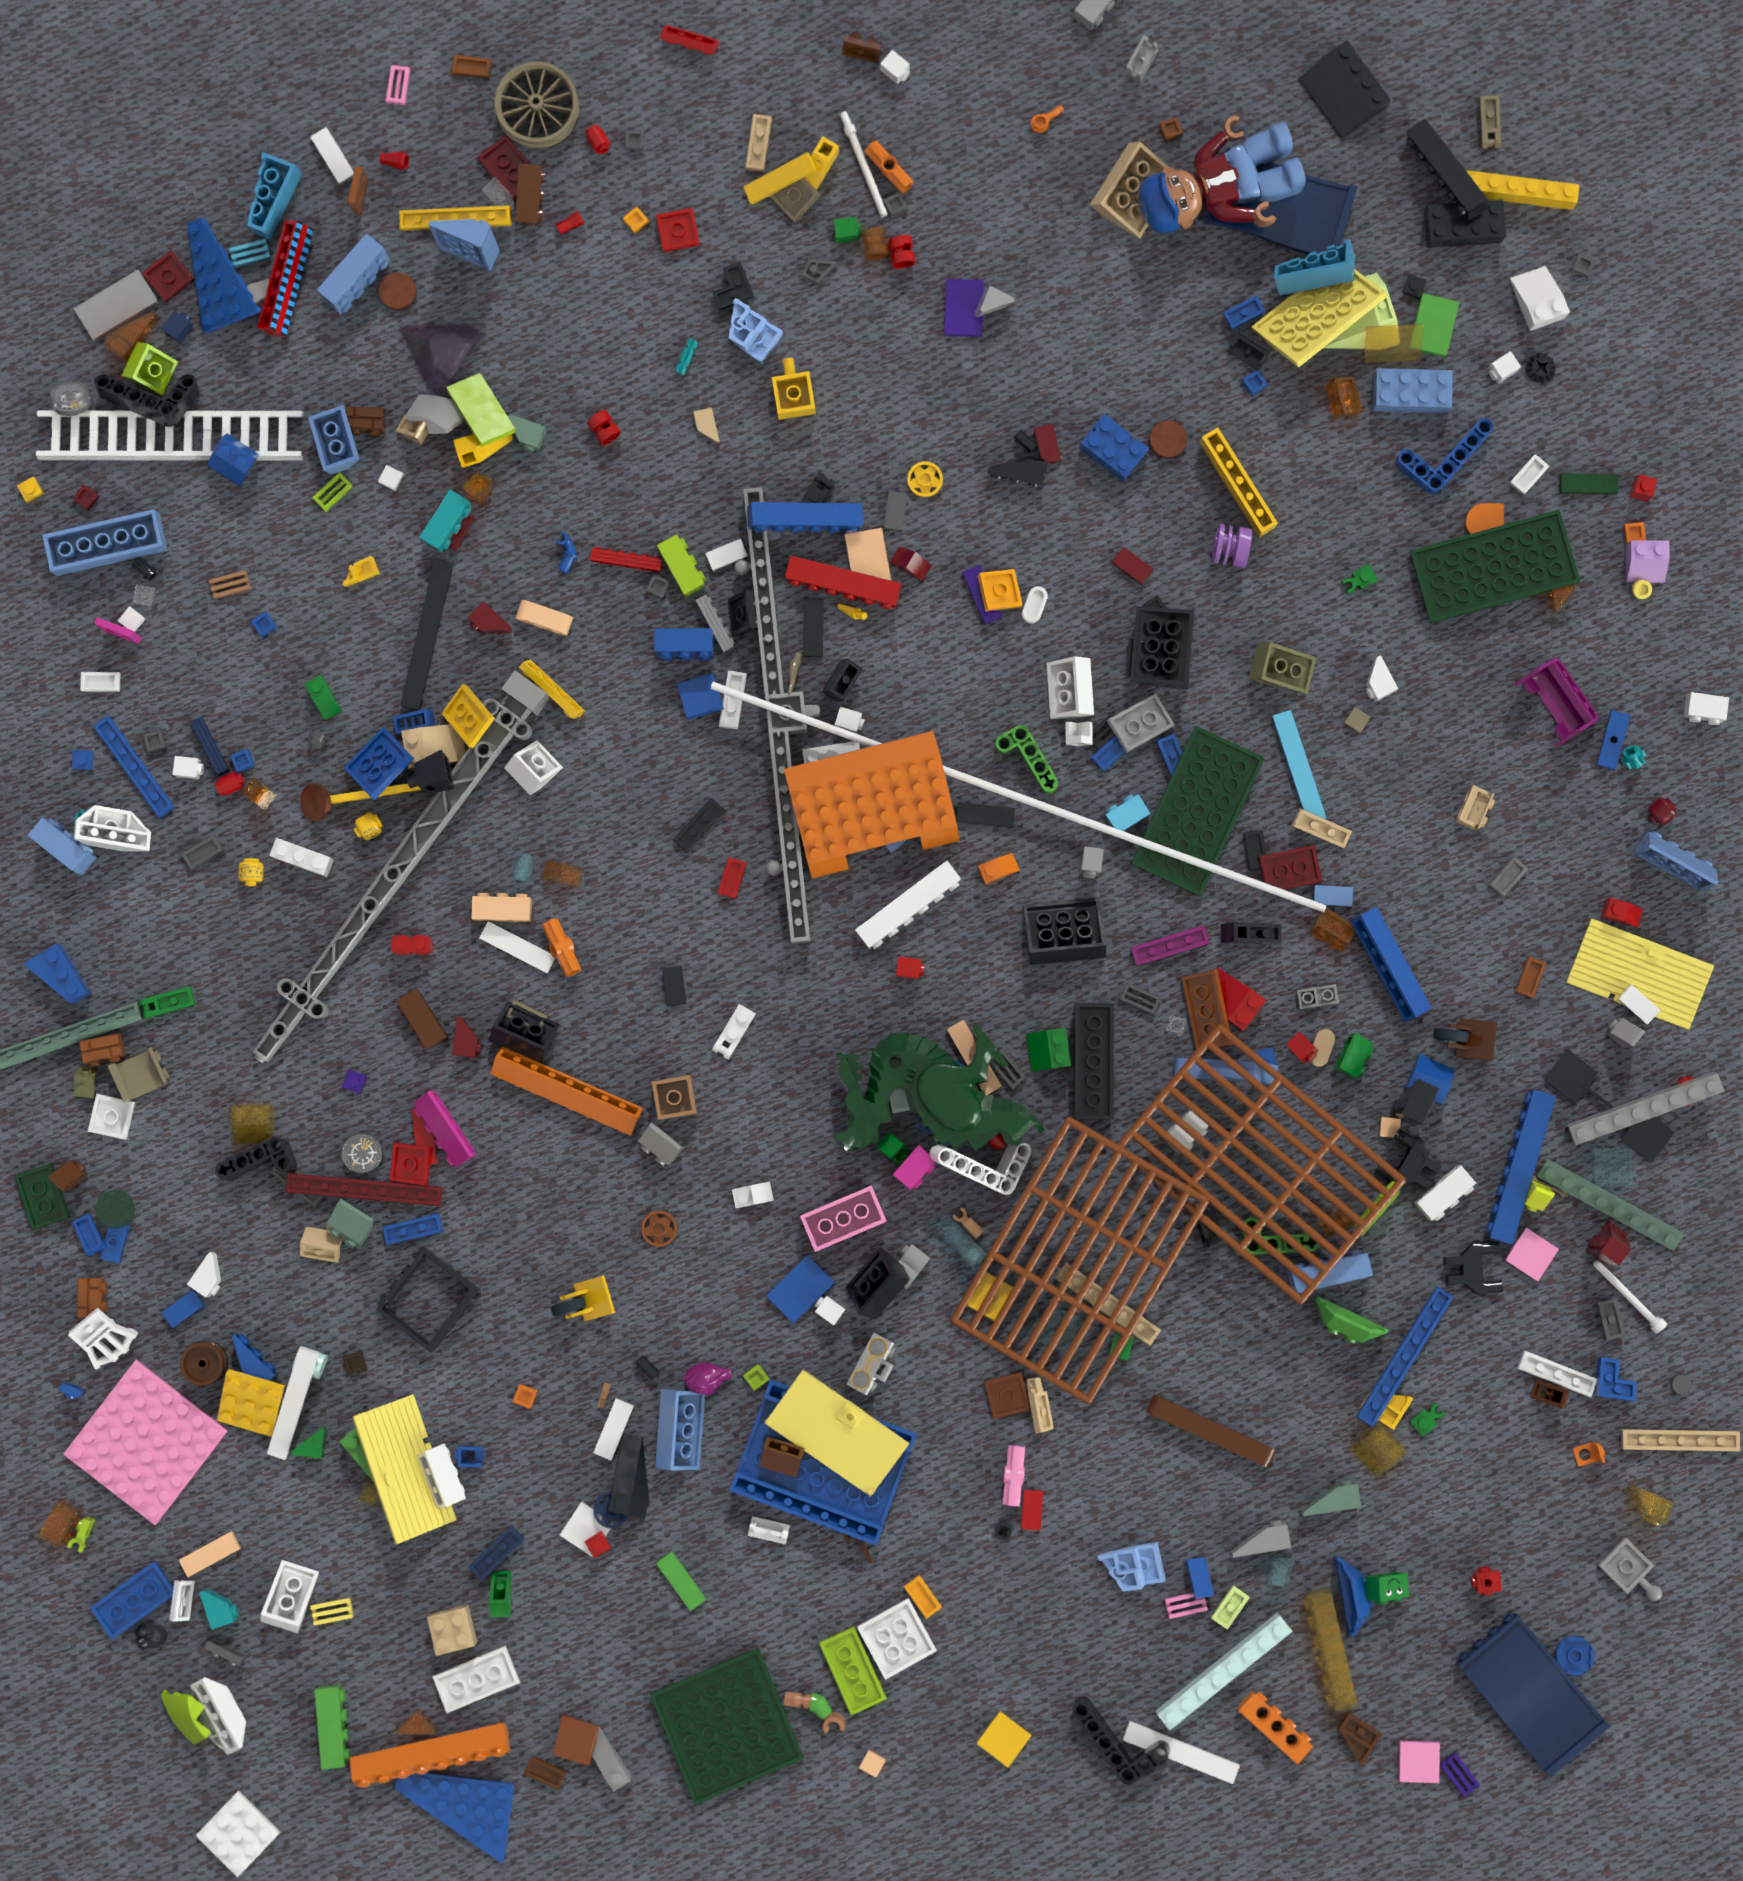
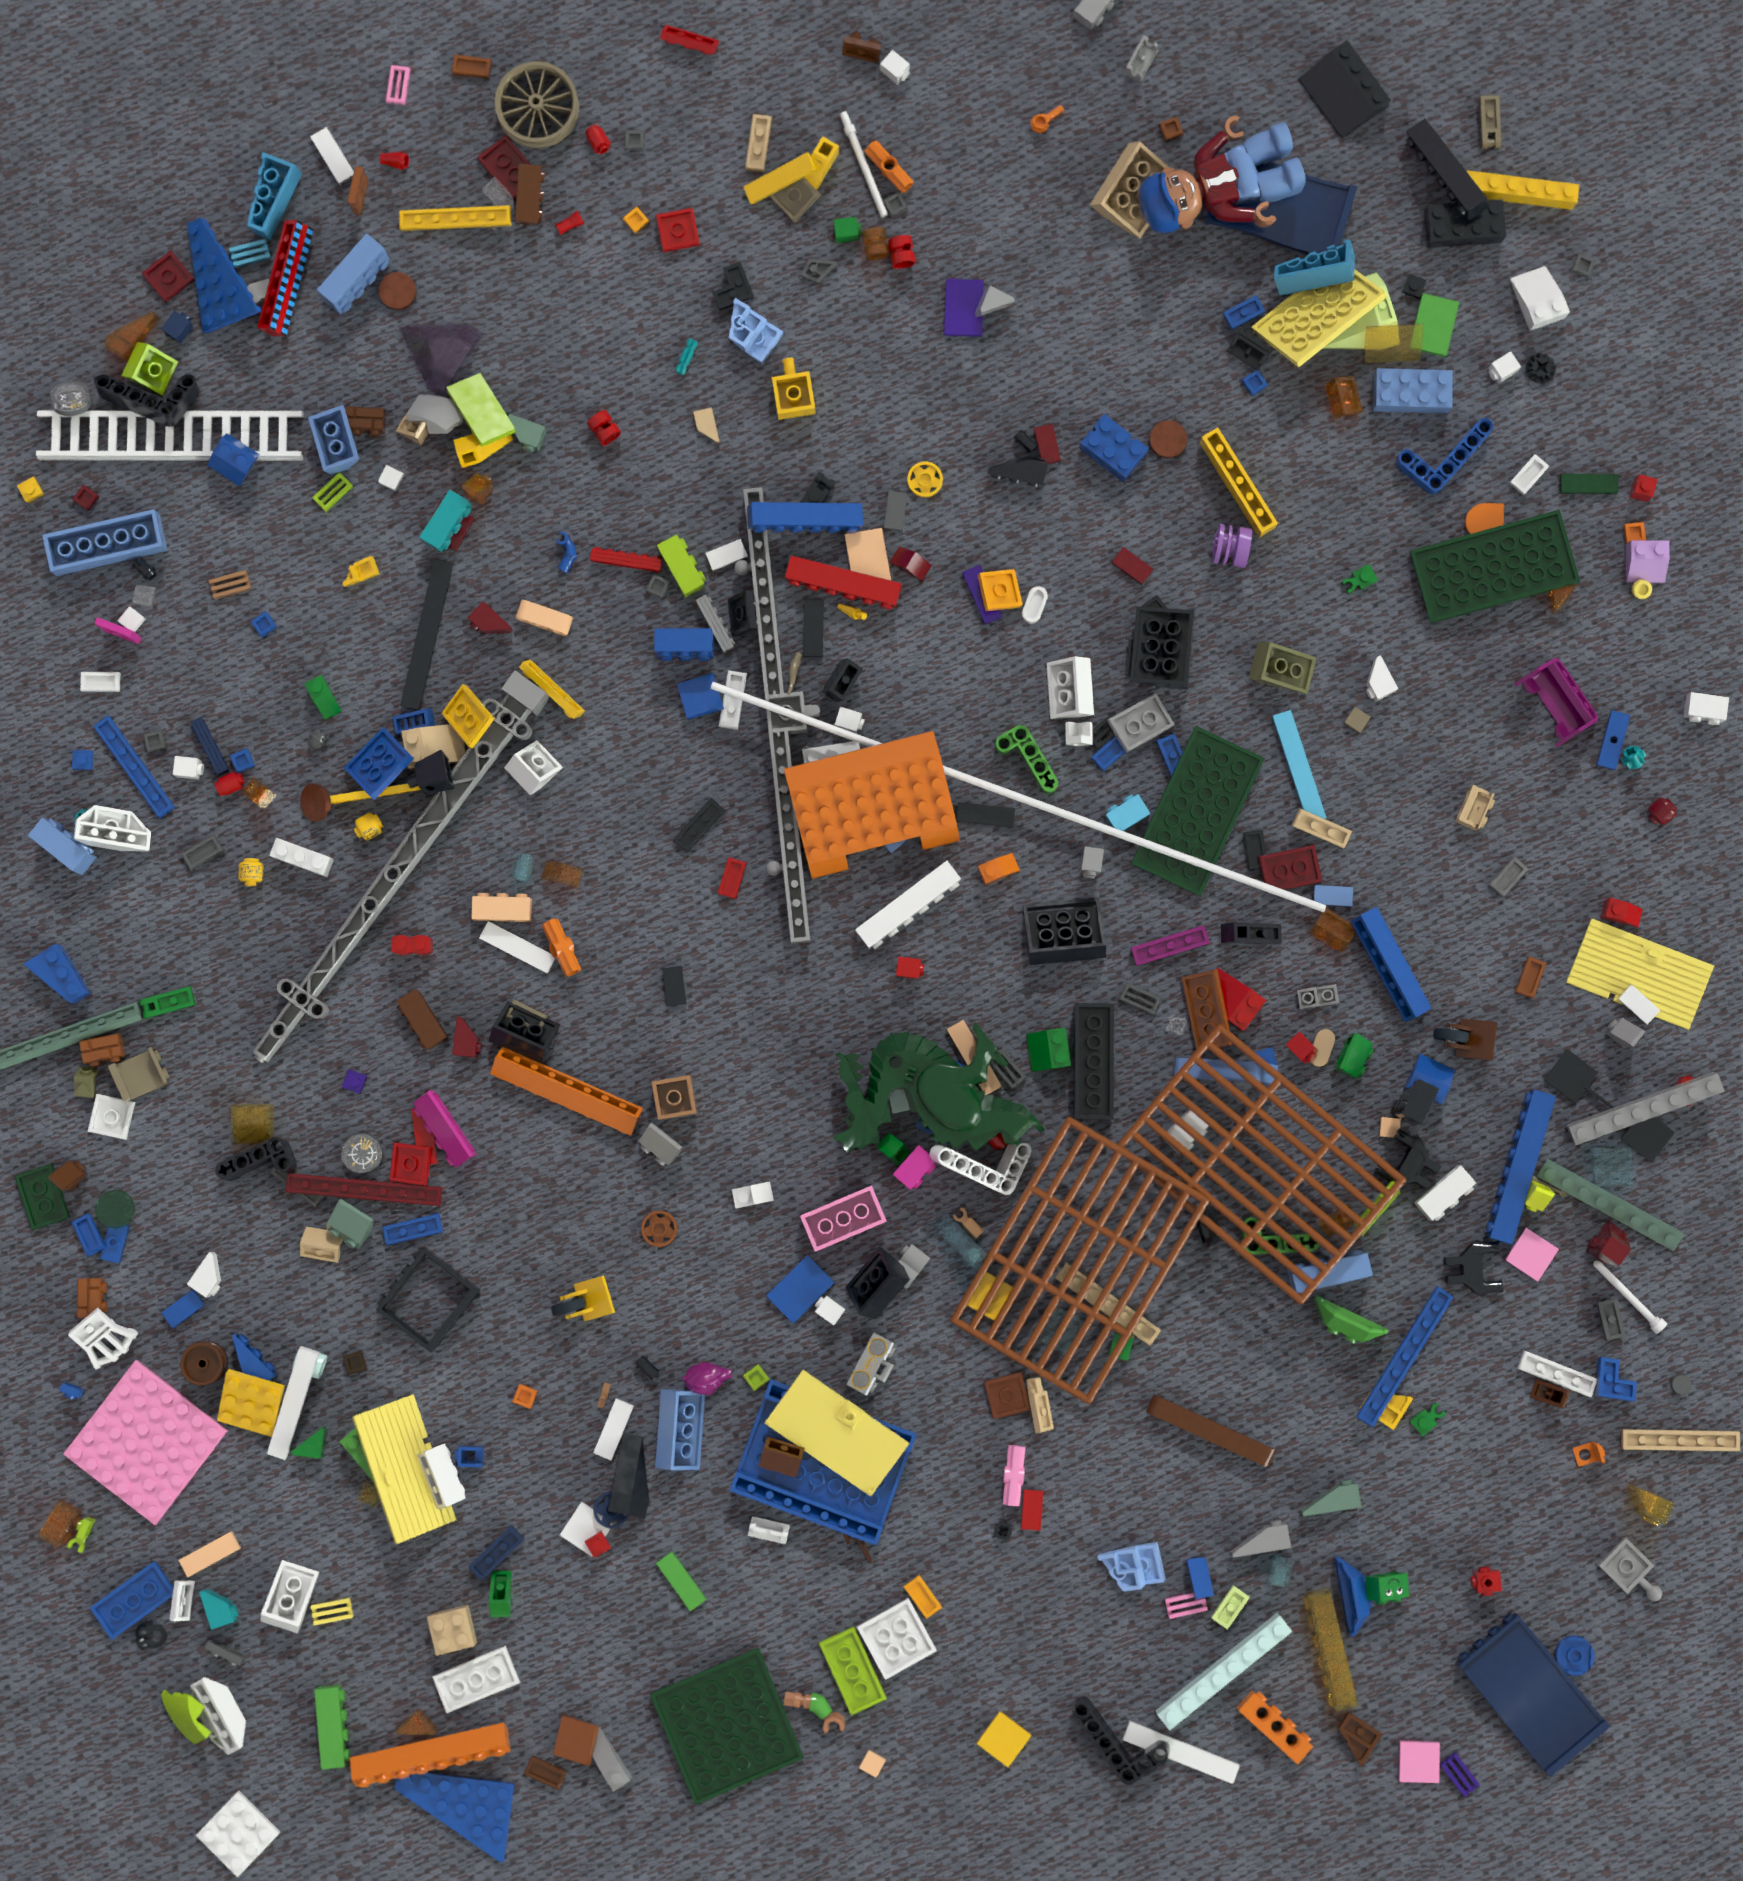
light grey tile [74,270,159,342] -> none
medium blue slope [428,219,500,271] -> none
white plate [712,1004,756,1060] -> none
clear yellow slope [1349,1422,1408,1477] -> none
medium blue slope [1634,831,1719,891] -> none

